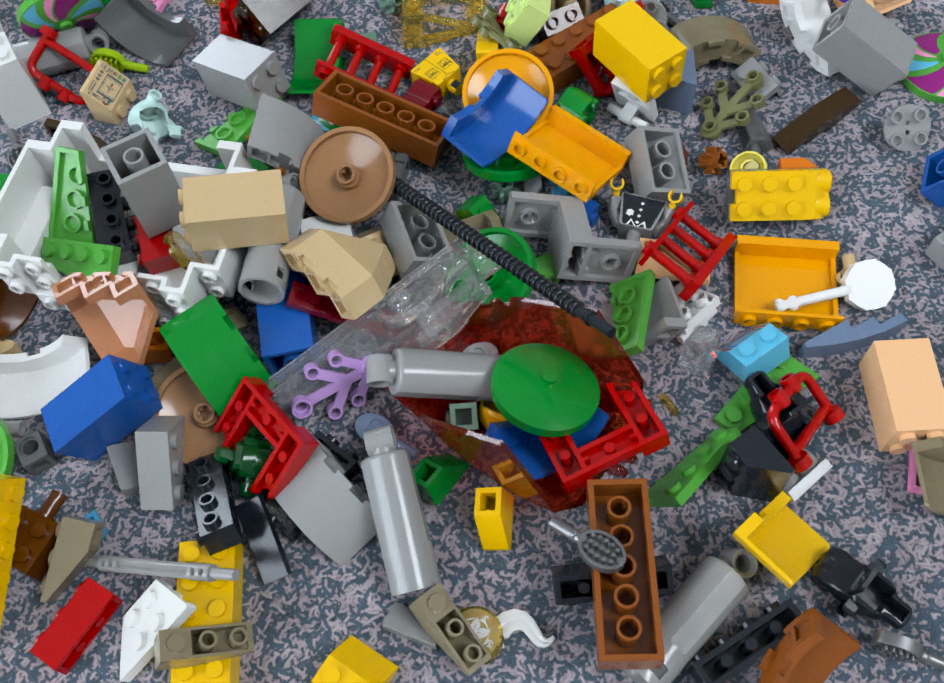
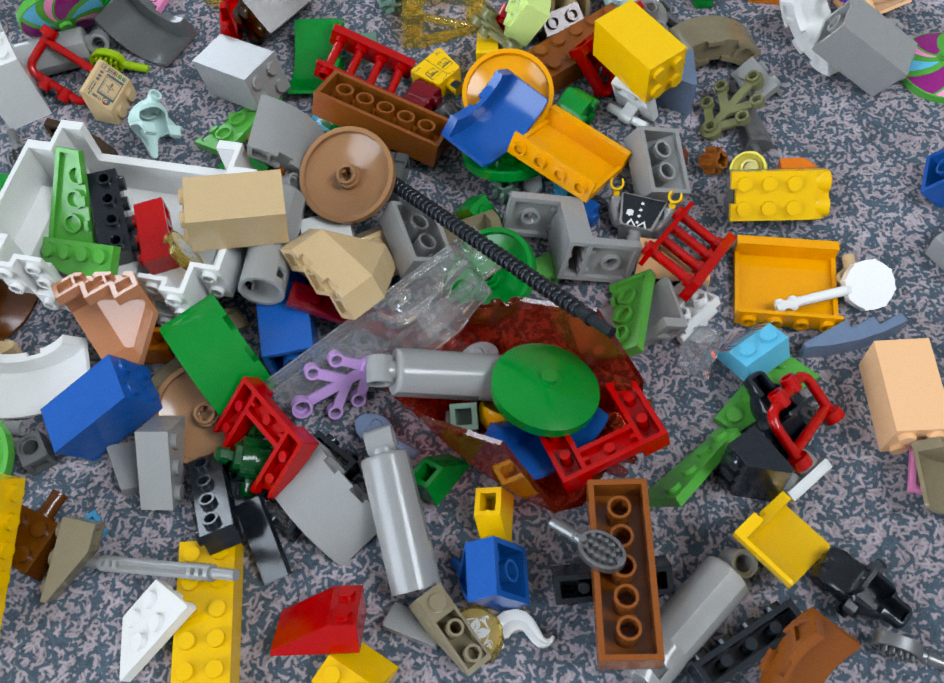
red brick [29,577,123,675] -> none
light grey brick [99,127,183,239] -> none
dark tan slope [154,621,254,671] -> none
clear yellow leg [659,393,681,417] -> none
dark brown slope [772,87,862,155] -> none
light grey plate [883,104,931,151] -> none
none -> red slope [270,585,367,656]
none -> blue piece [450,536,530,611]

